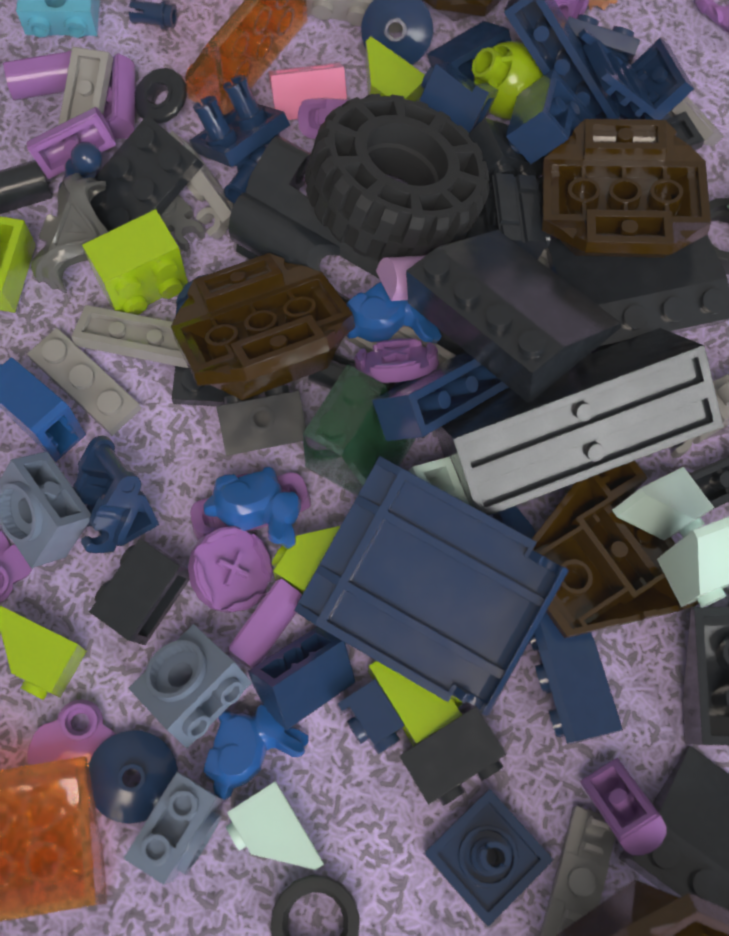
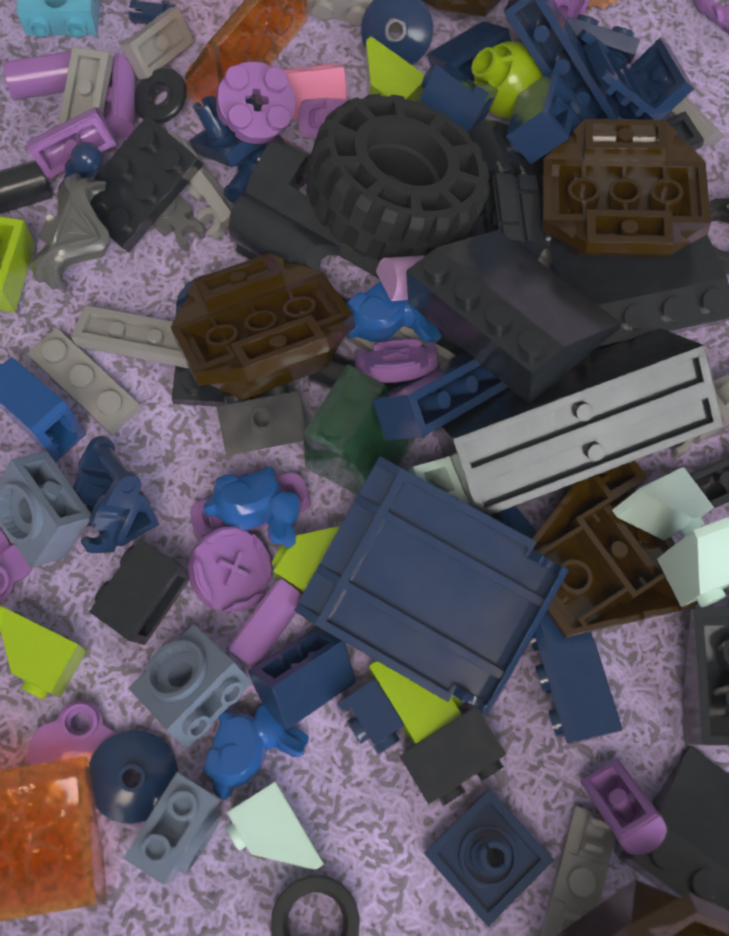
lime brick [82,209,188,315] -> none
none -> light grey plate [121,7,194,79]
none -> medium lavender plate [216,62,296,144]

